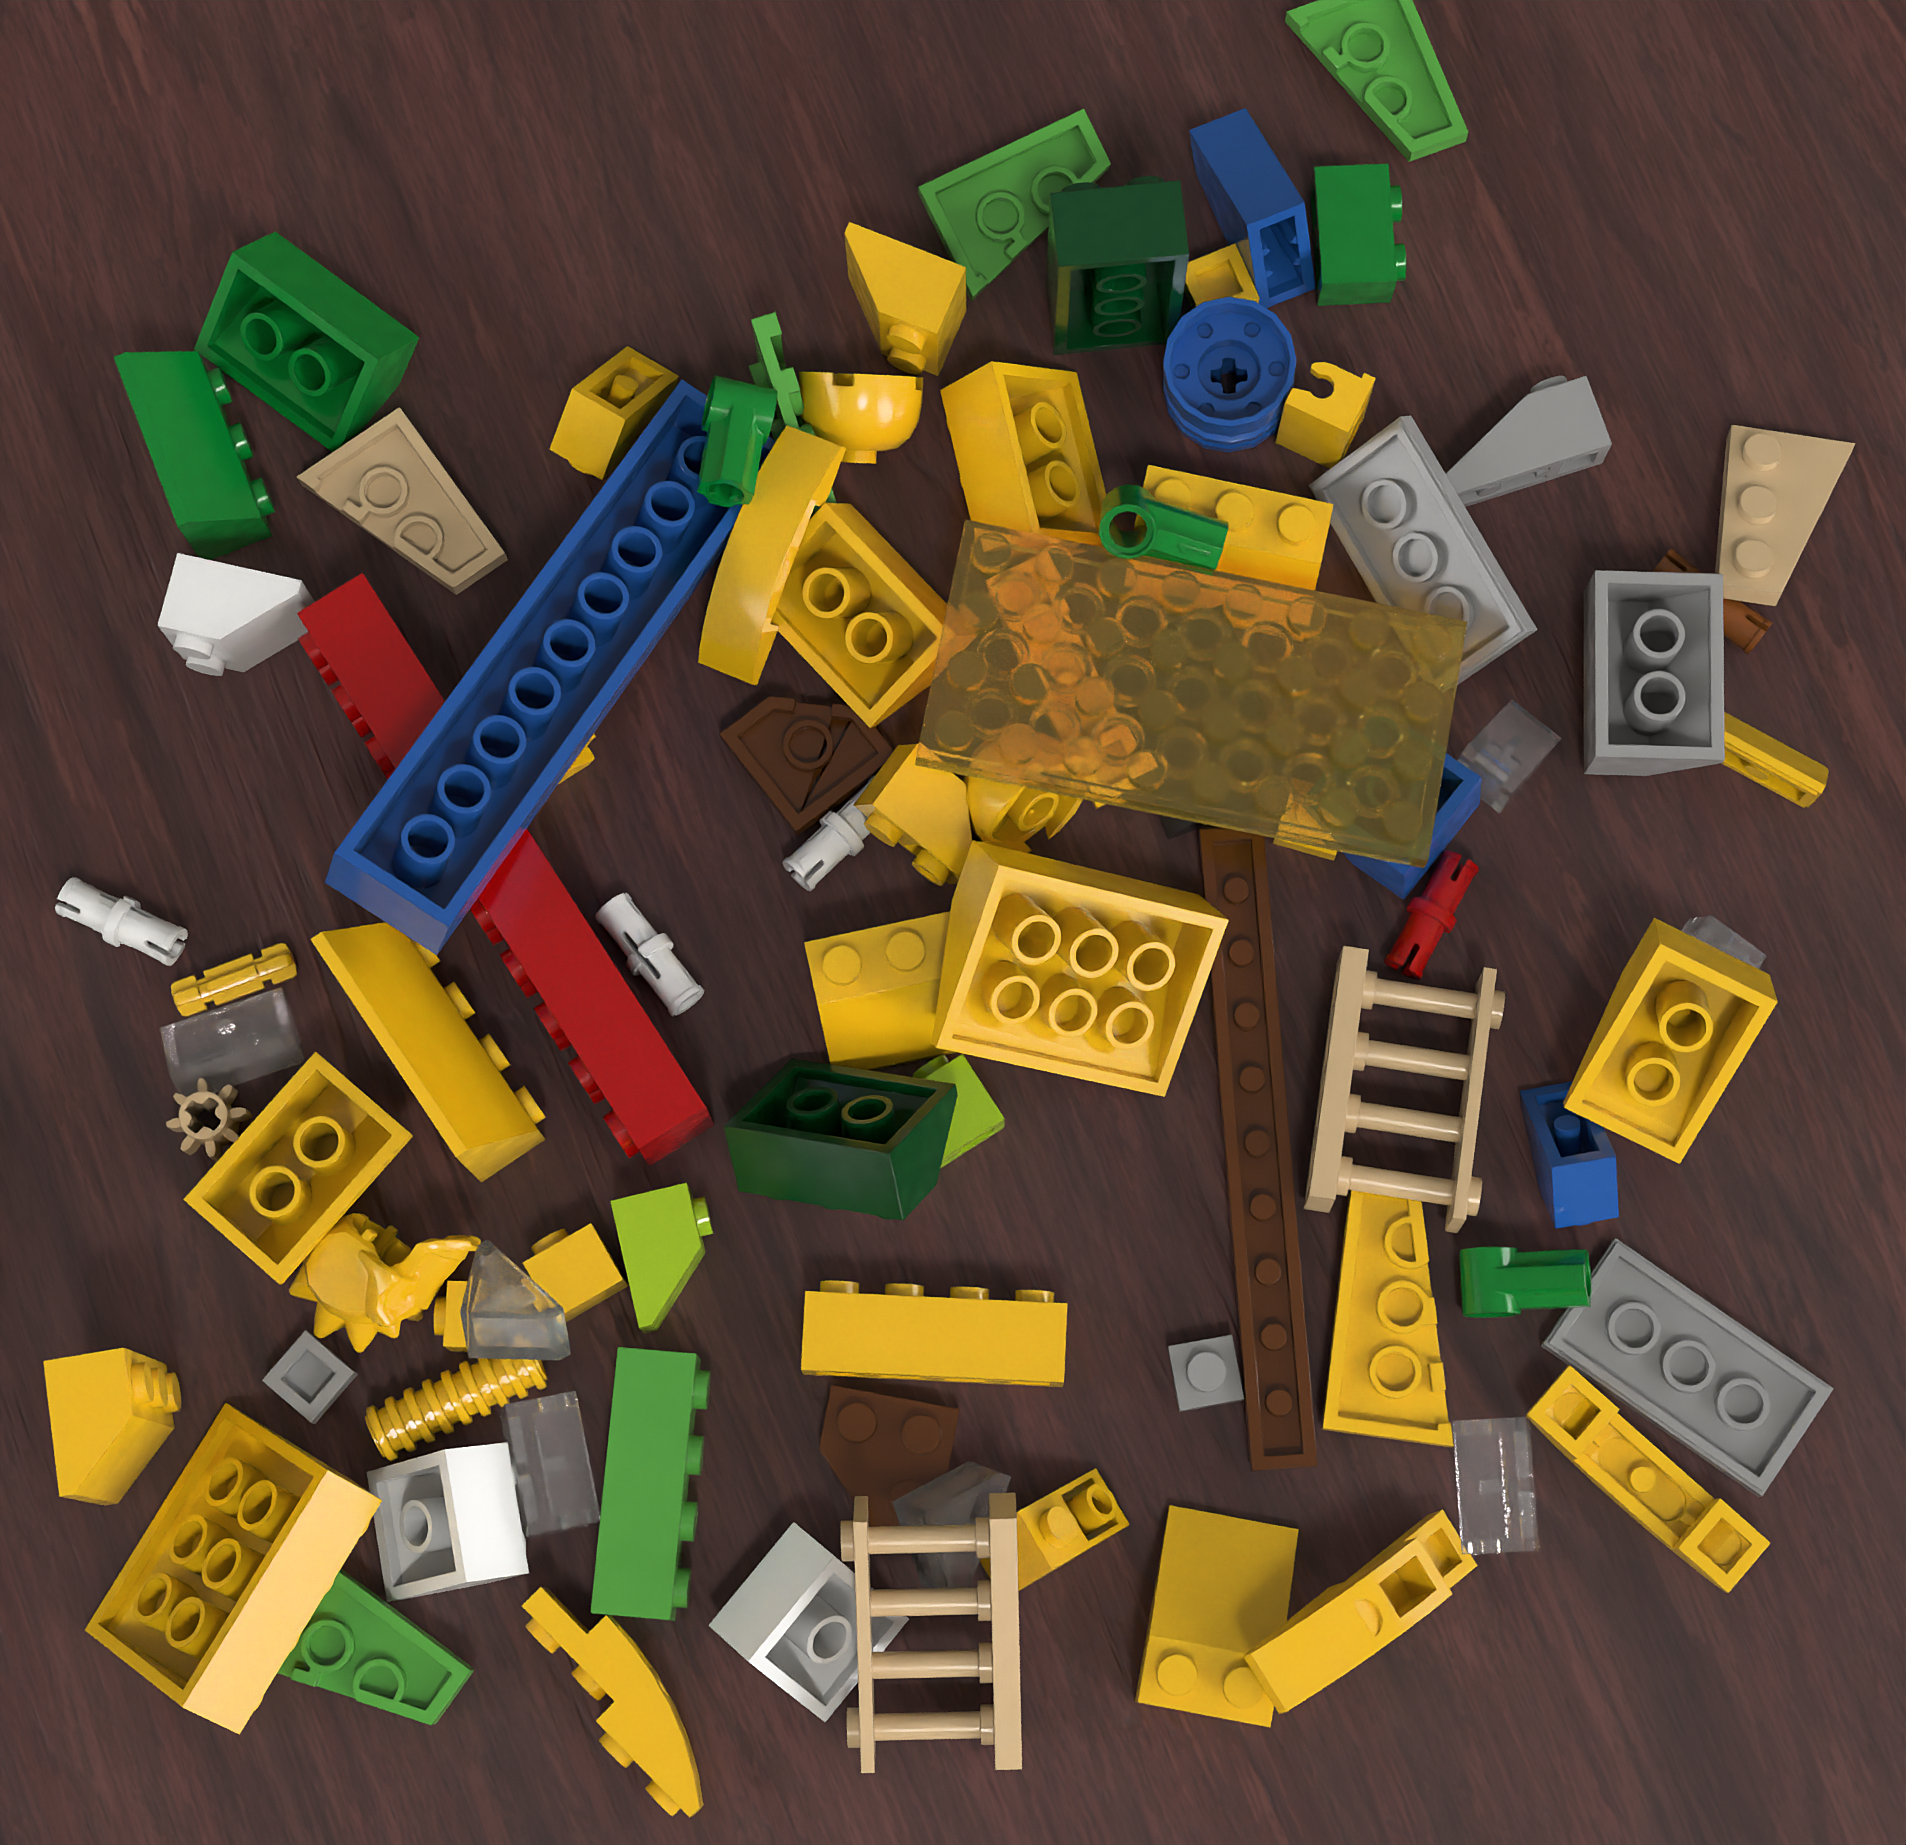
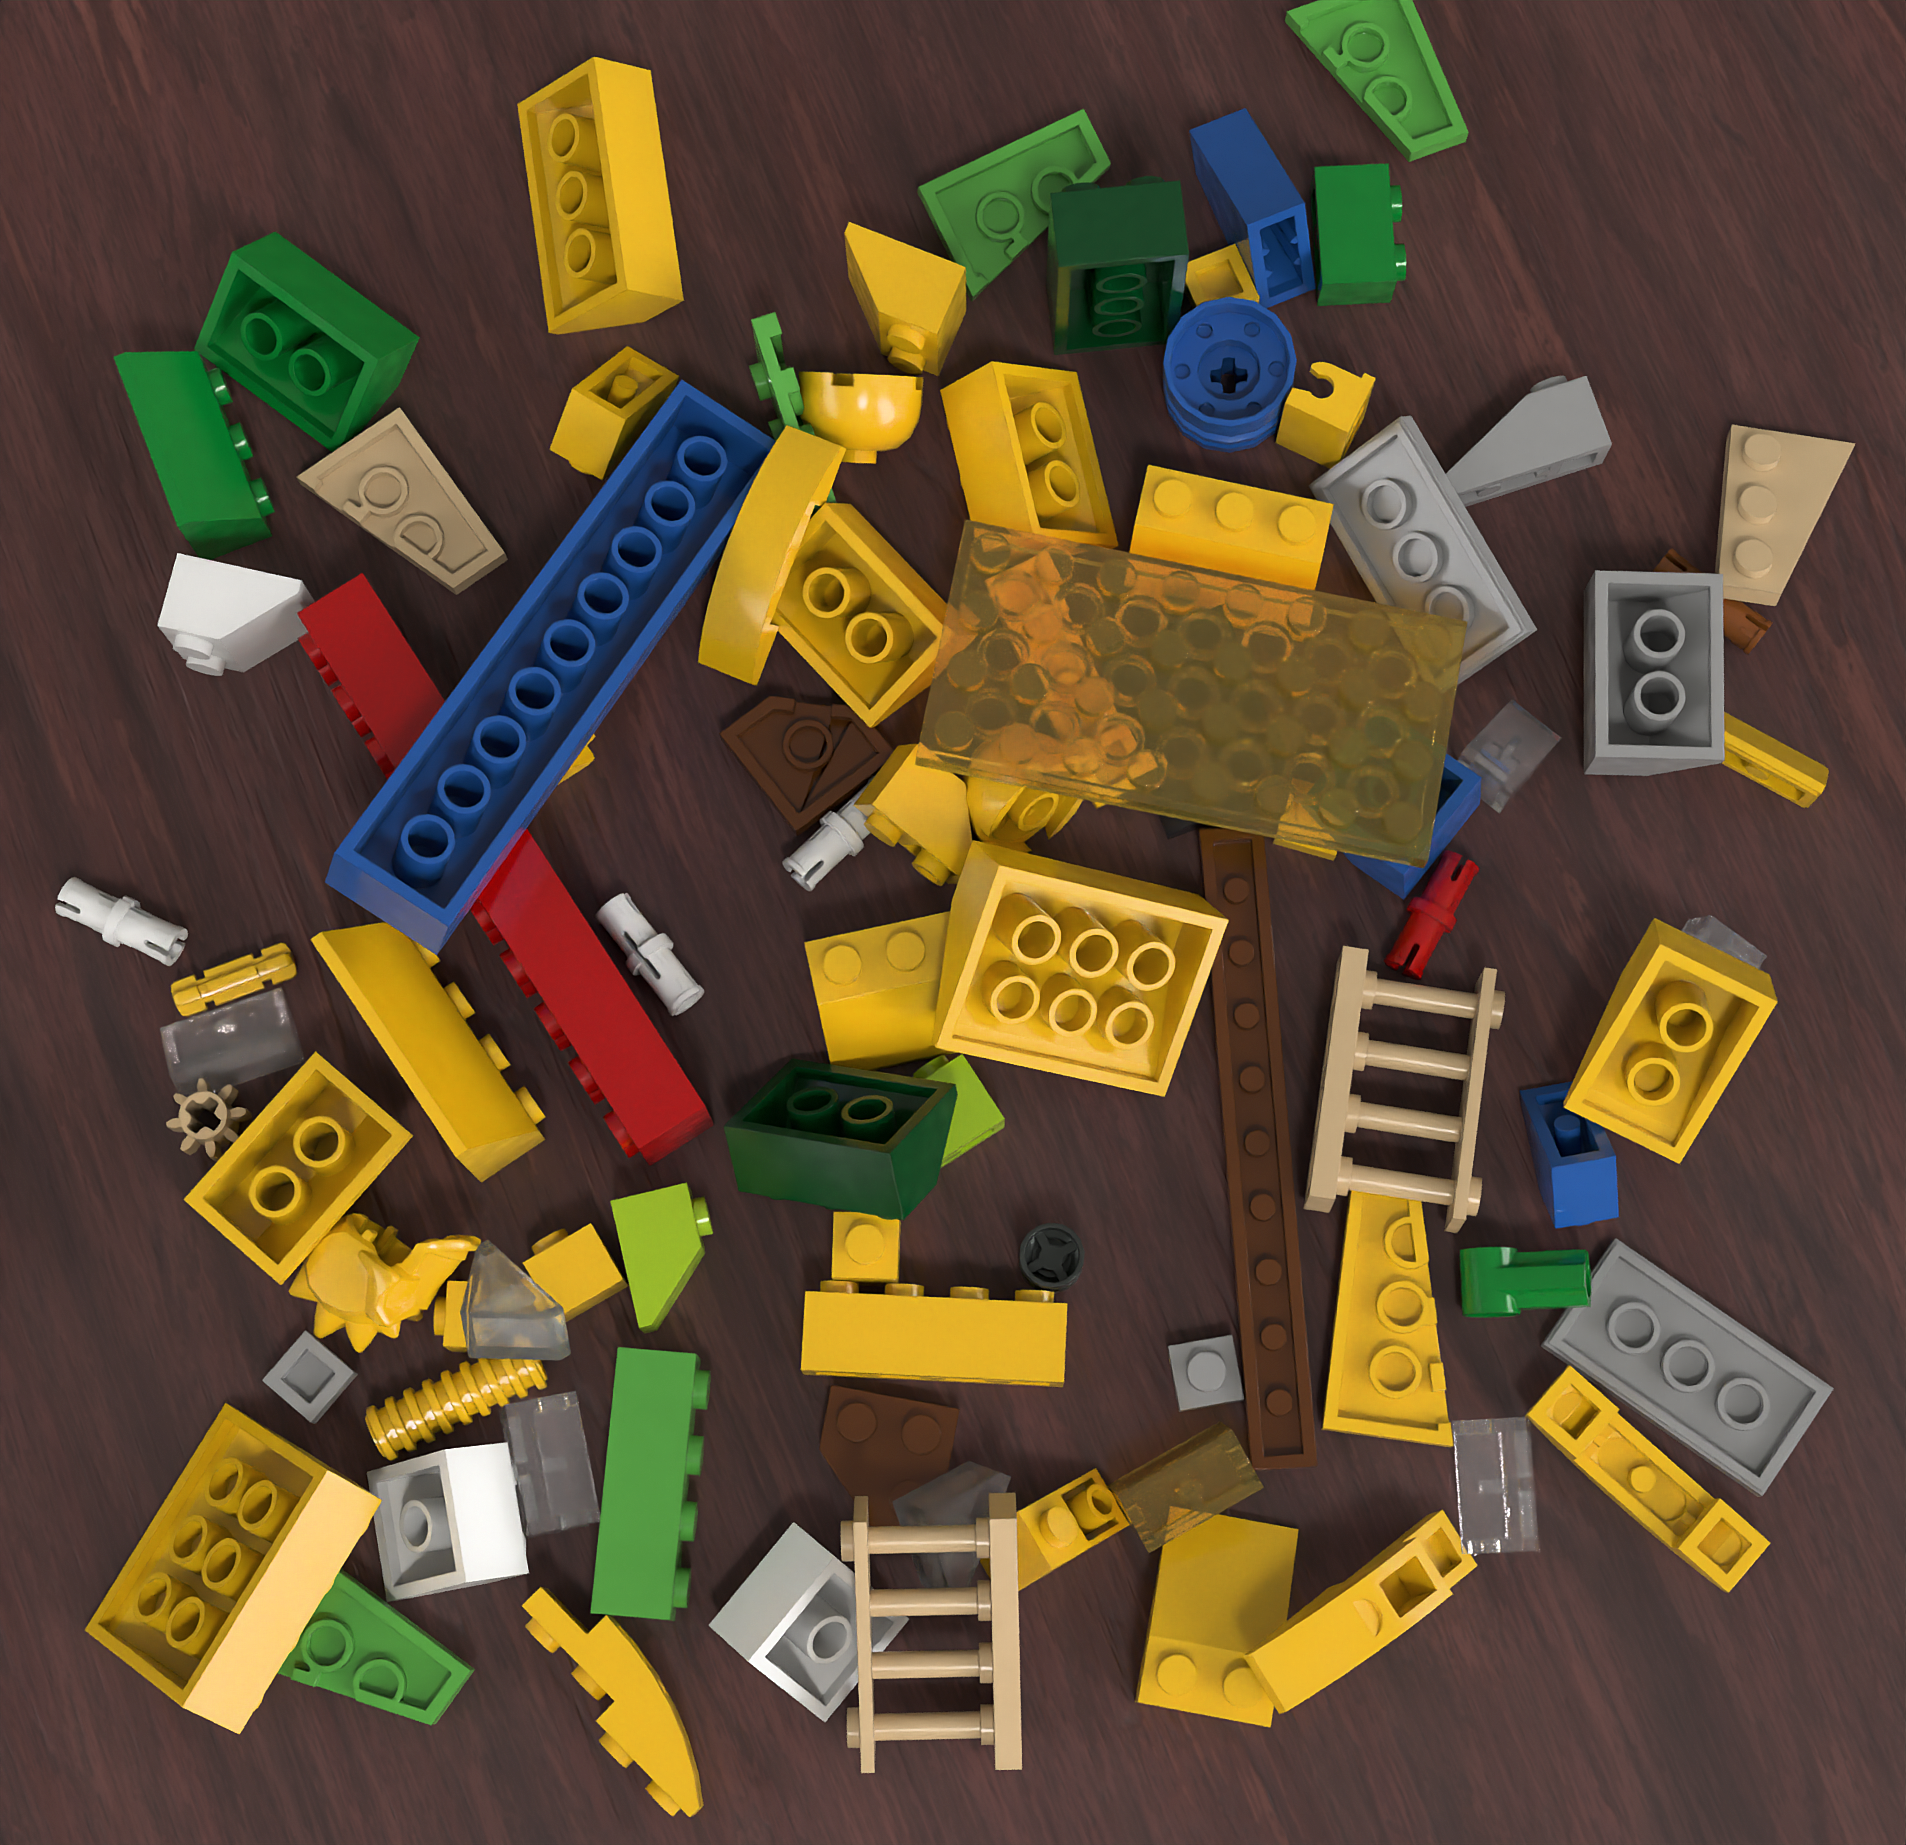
yellow slope [43,1348,181,1506] -> none
green piece [697,375,778,508] -> none
green piece [1099,484,1229,578] -> none
none -> yellow slope [517,57,684,335]
none -> yellow brick [832,1212,901,1286]
none -> pearl dark grey wheel [1019,1223,1085,1294]
none -> clear yellow hinge [1107,1421,1264,1553]

